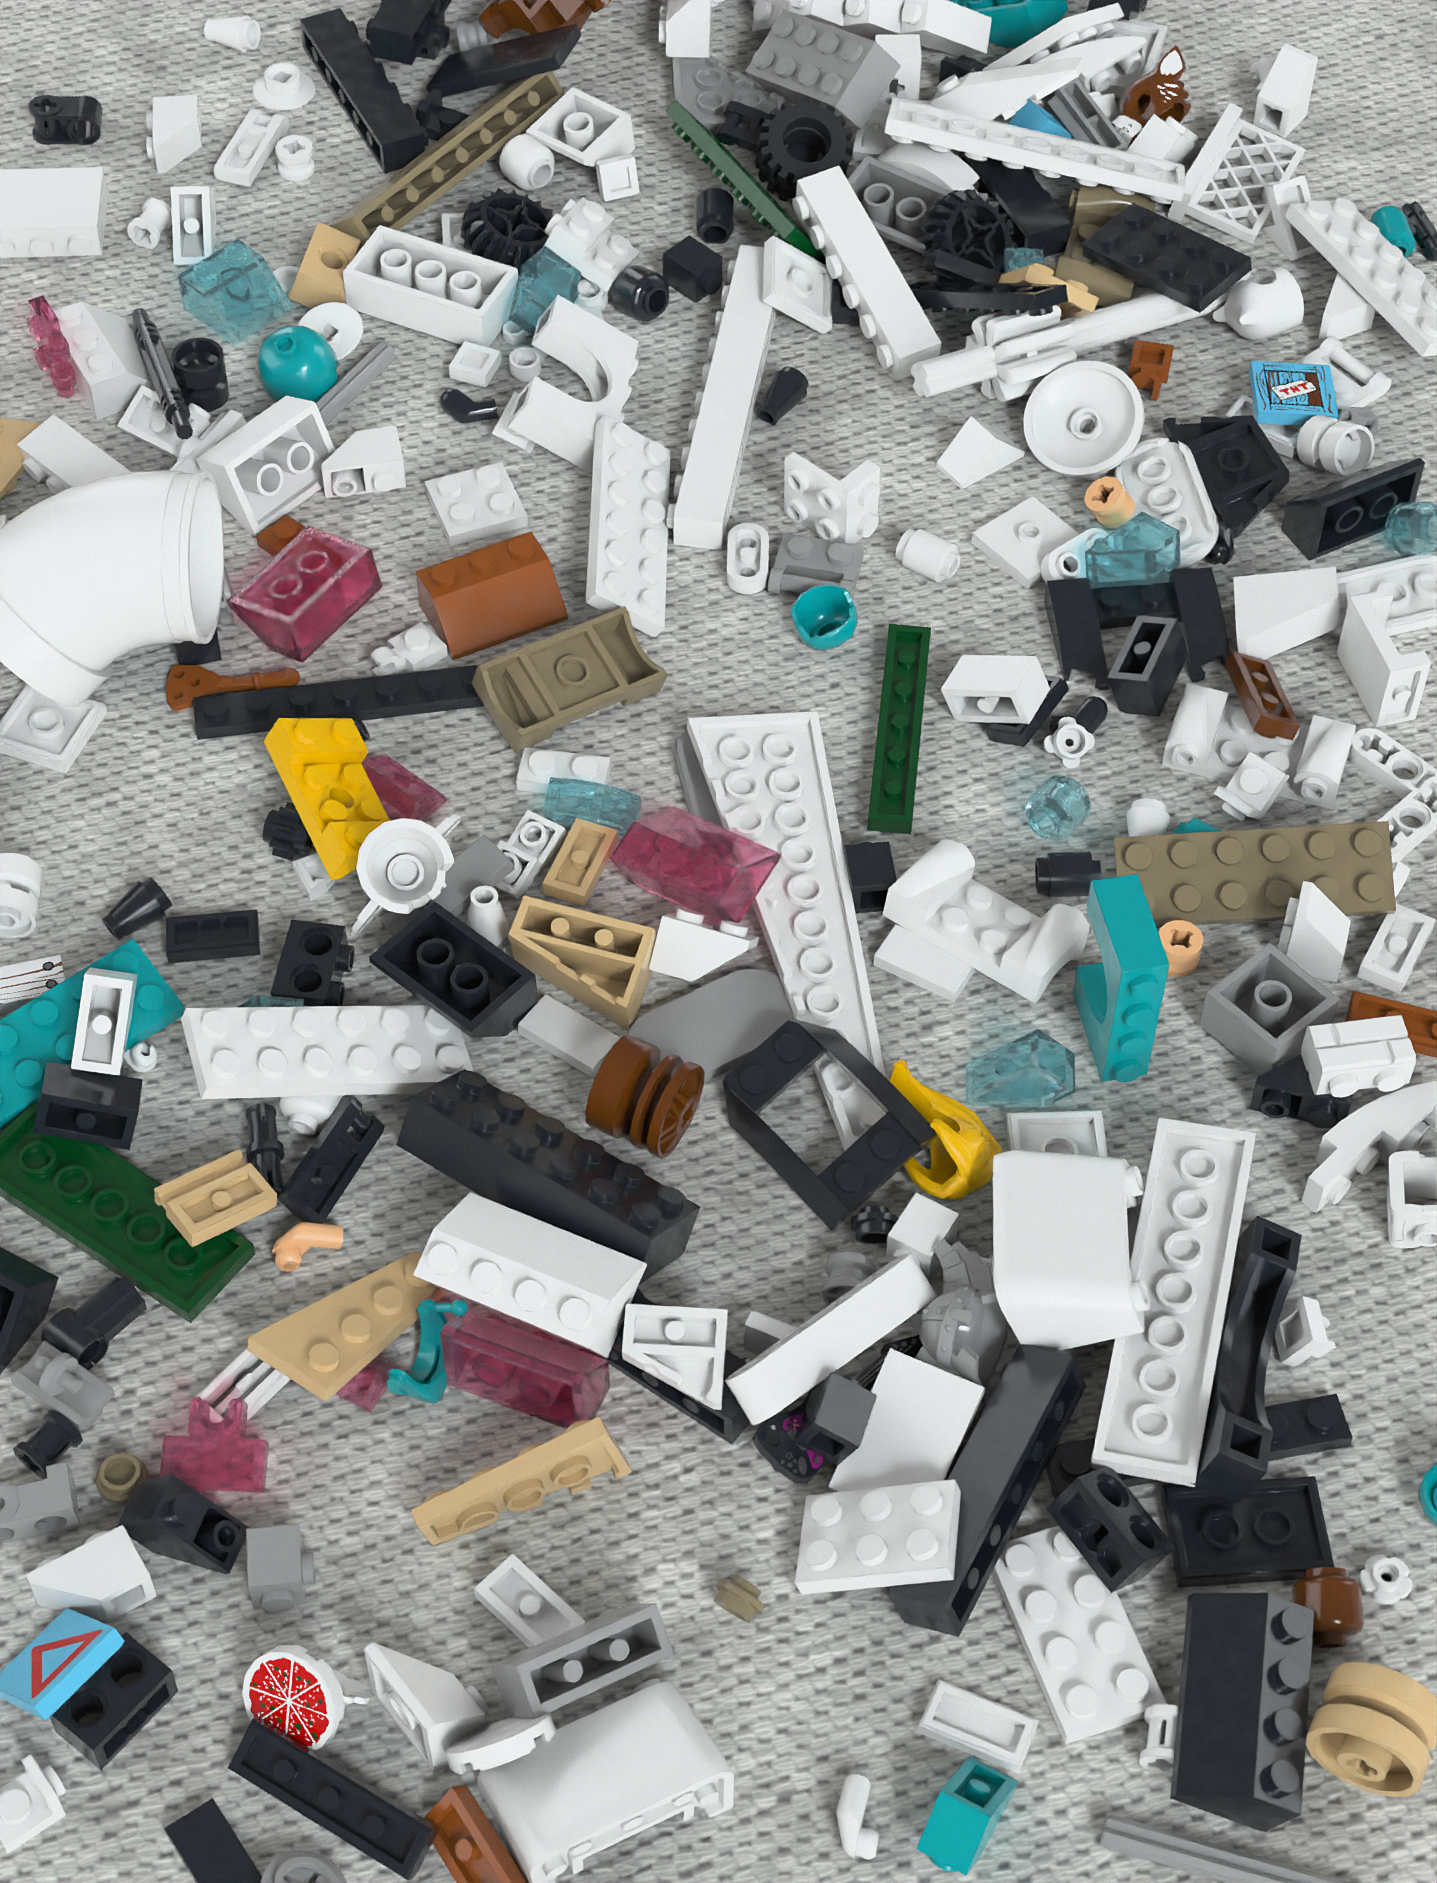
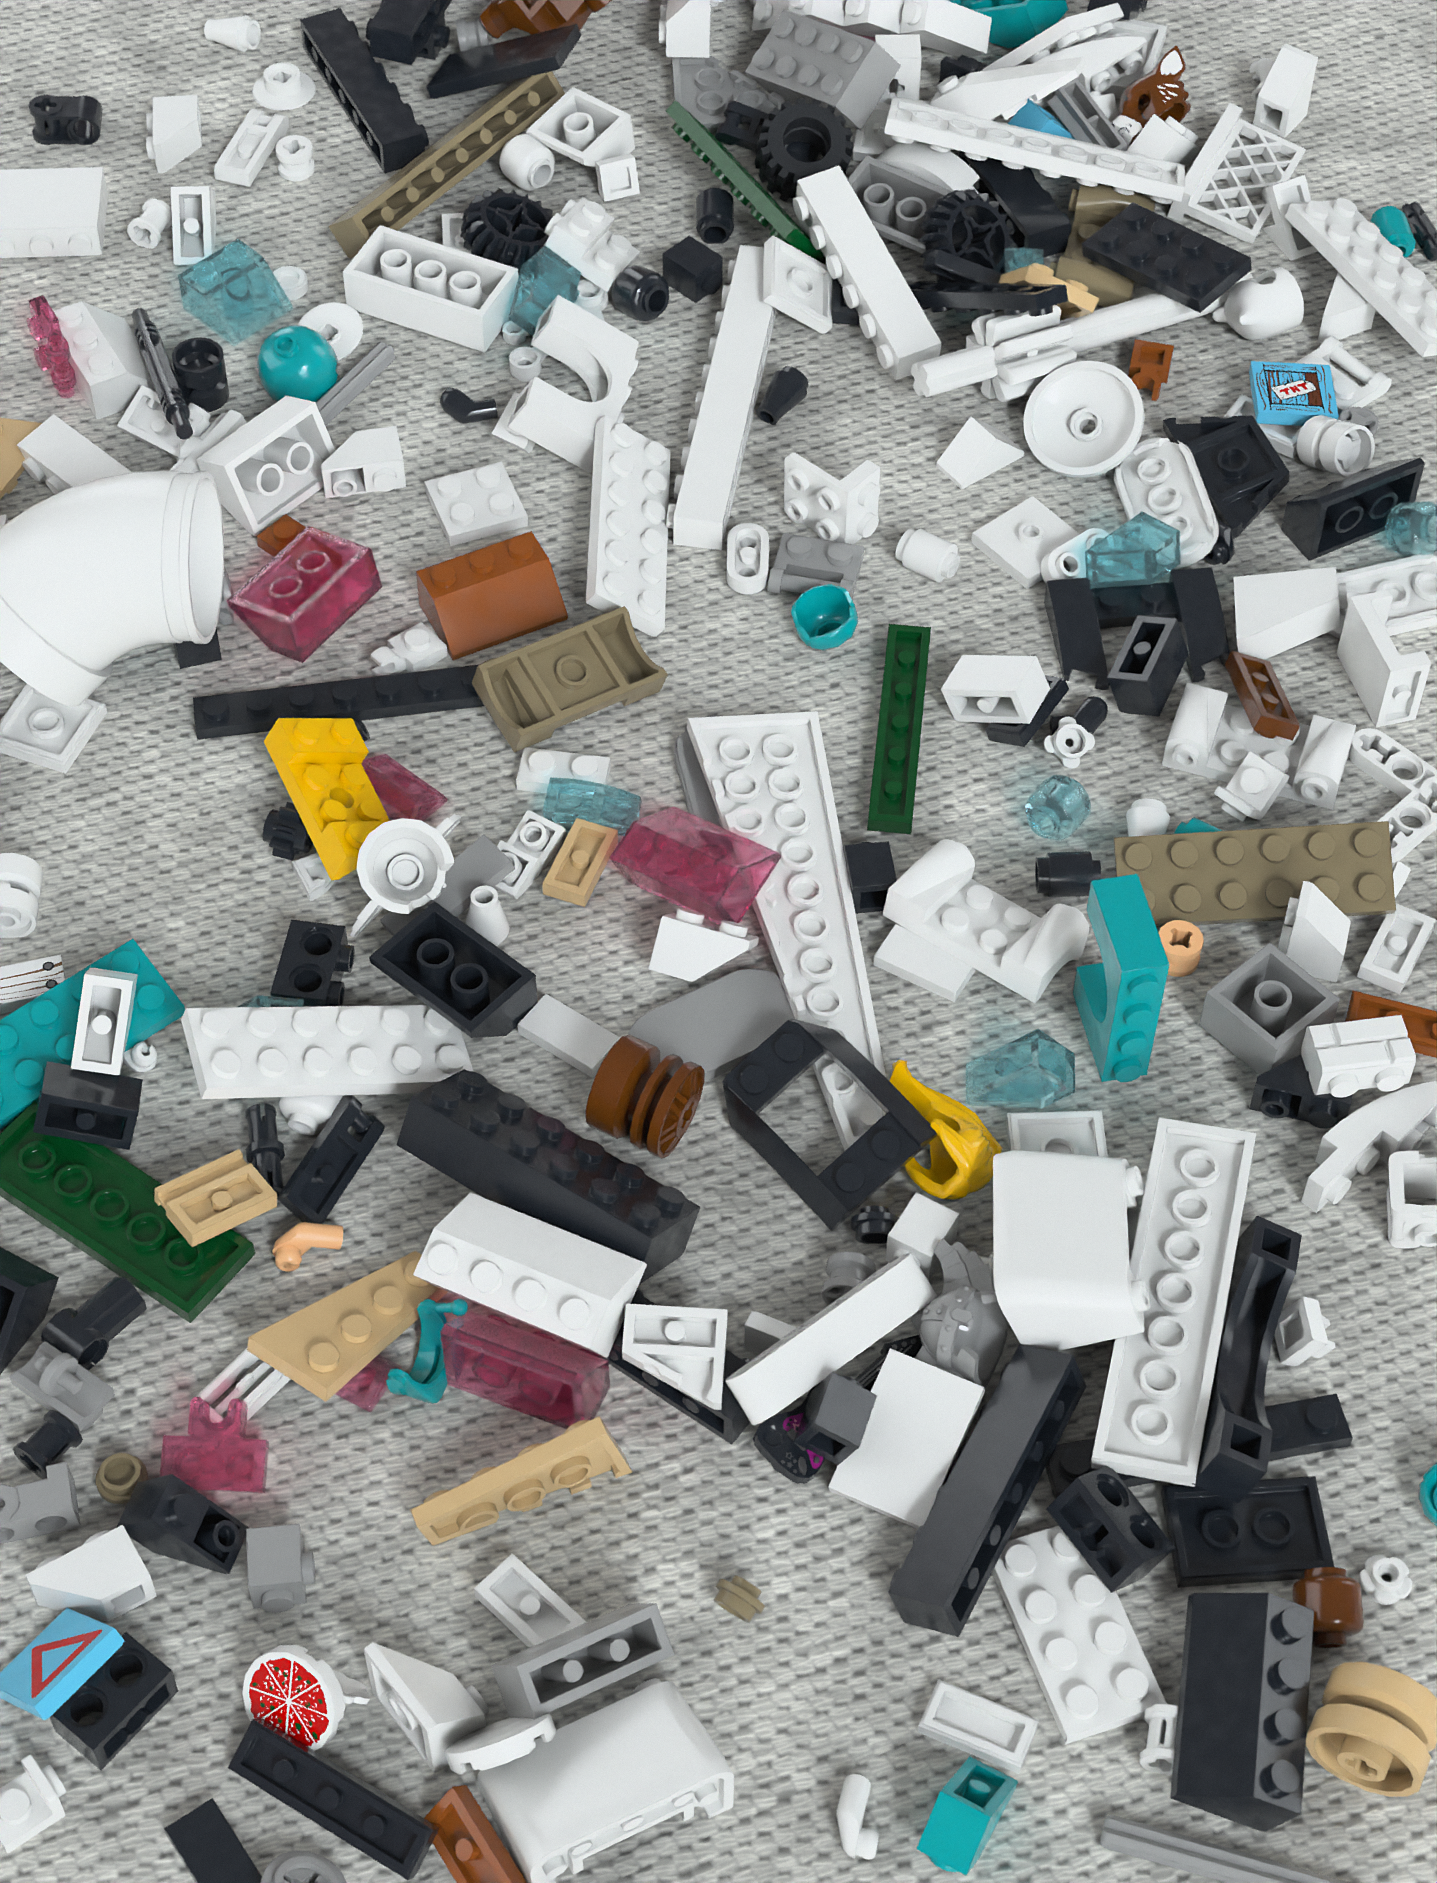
black cone [101,877,172,941] -> none
dark orange piece [165,665,301,711] -> none
black plate [166,909,261,964] -> none
tan brick [288,222,361,309] -> none
black bracket [416,88,470,141] -> none
white plate [449,341,501,388] -> none
tan wedge [509,895,656,1032] -> none
white plate [795,1479,961,1595] -> none
light nougat wheel [1084,476,1135,529] -> none

